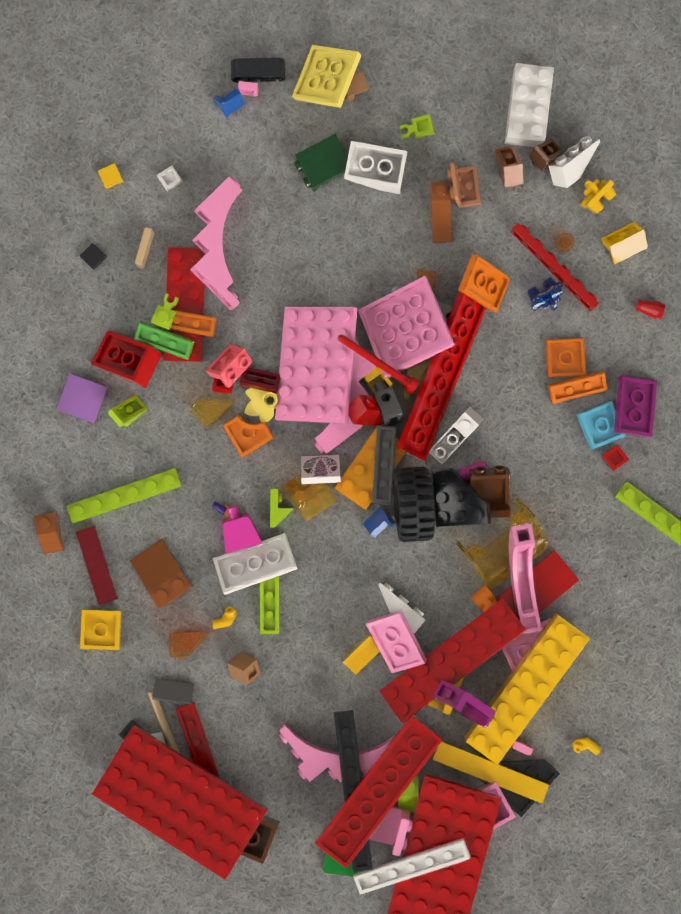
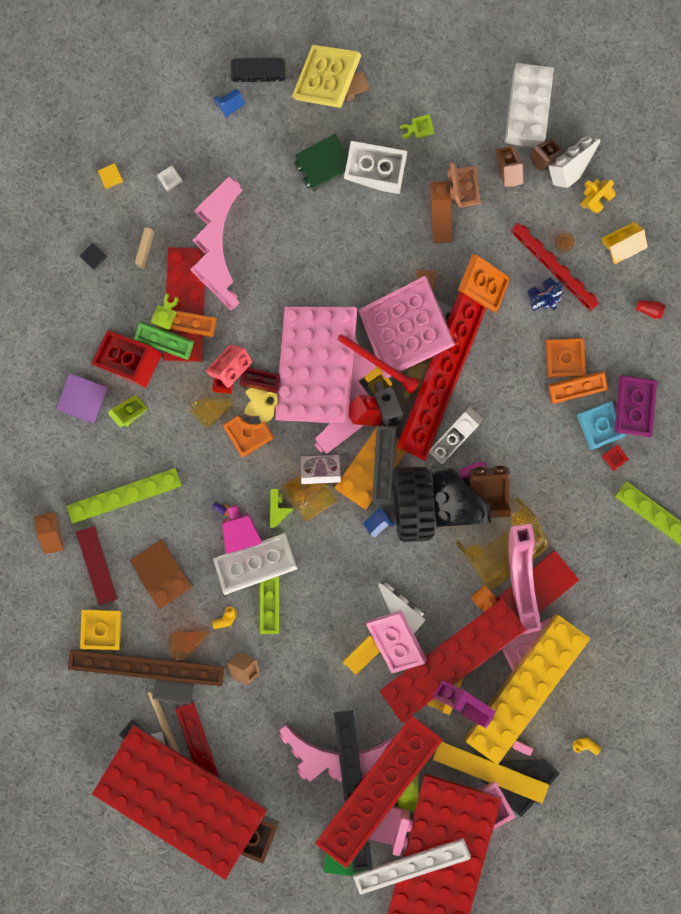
bright pink tile [238,81,259,96] -> none
none -> reddish brown plate [68,649,225,686]

